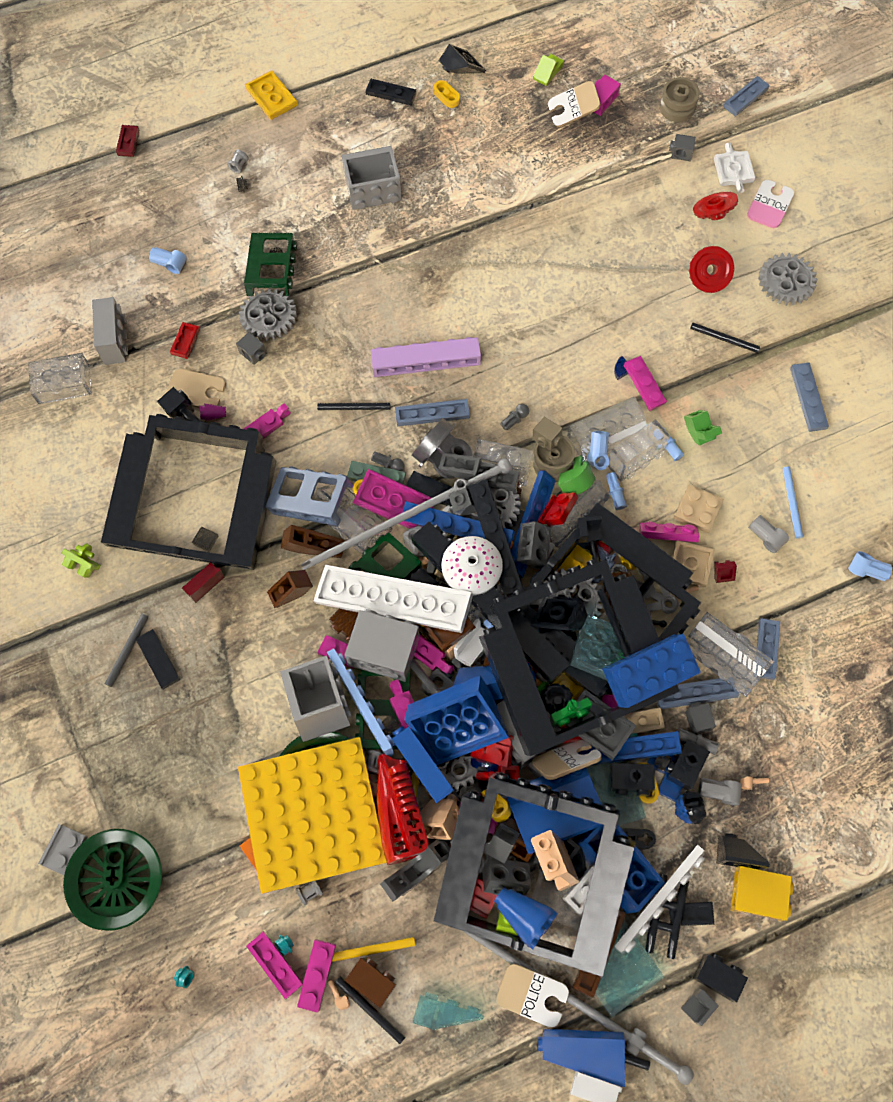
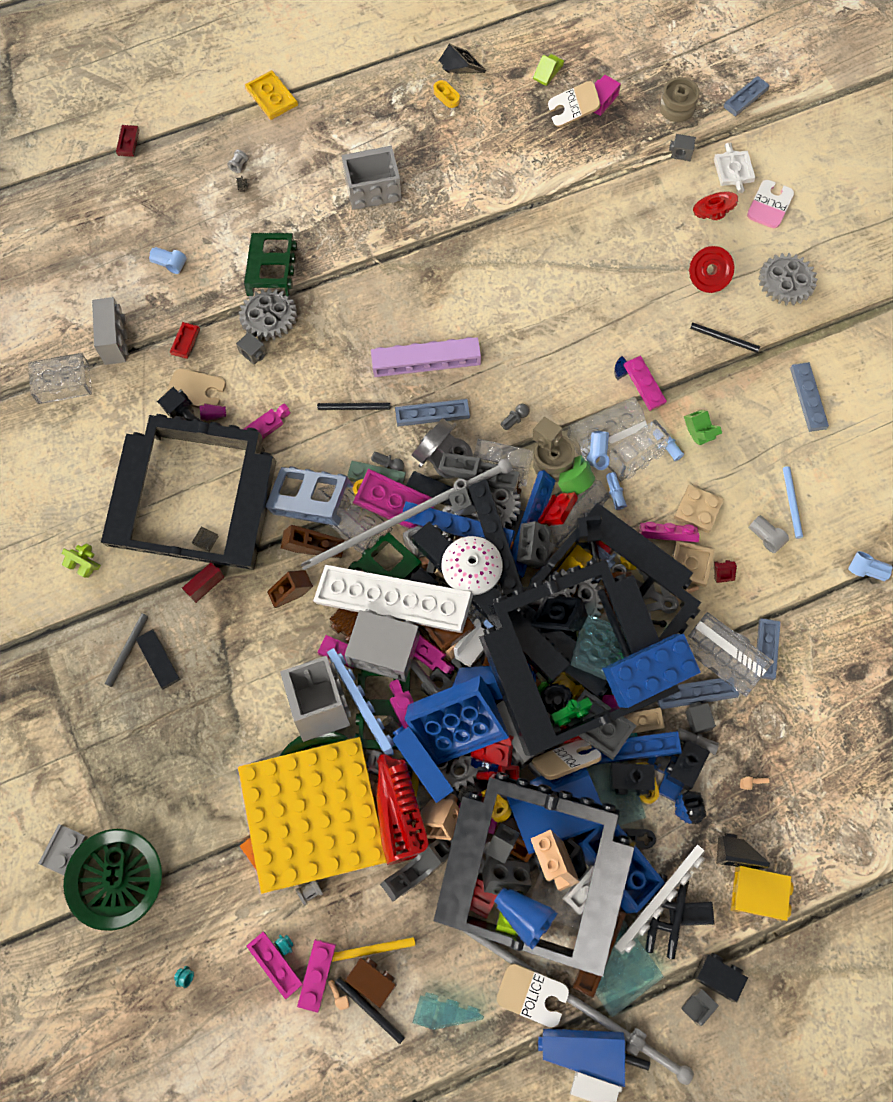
black tile [365,78,417,106] -> none
light grey piece [698,777,742,805] -> none

